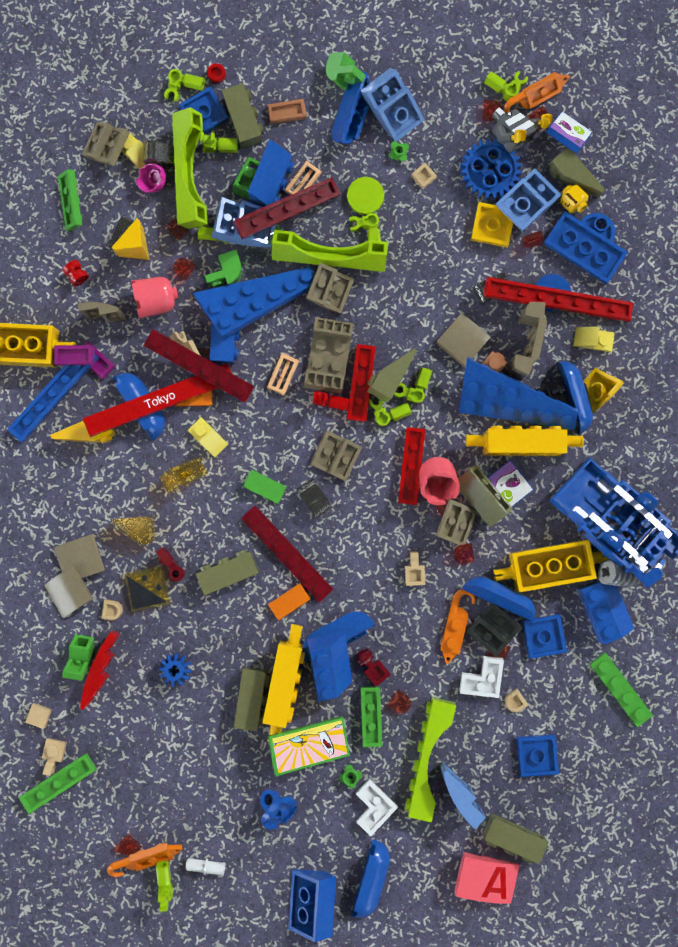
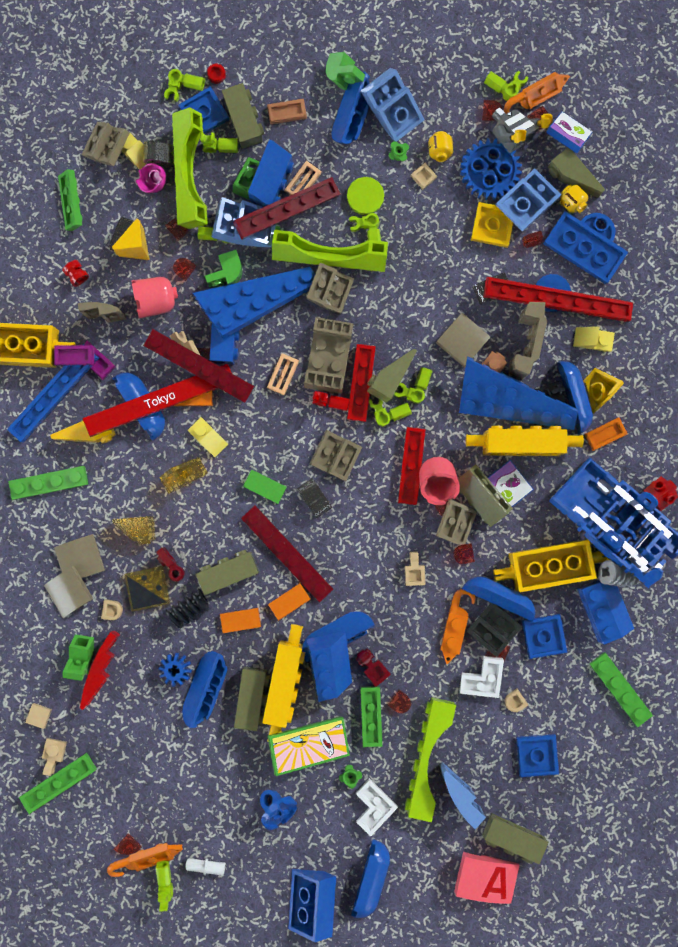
none -> bright green plate [8,466,89,500]
none -> black piece [166,588,209,629]
none -> blue brick [183,651,227,728]
none -> orange tile [220,608,261,633]
none -> yellow head [428,131,453,162]
none -> orange tile [584,417,628,451]
none -> red brick [643,476,678,512]

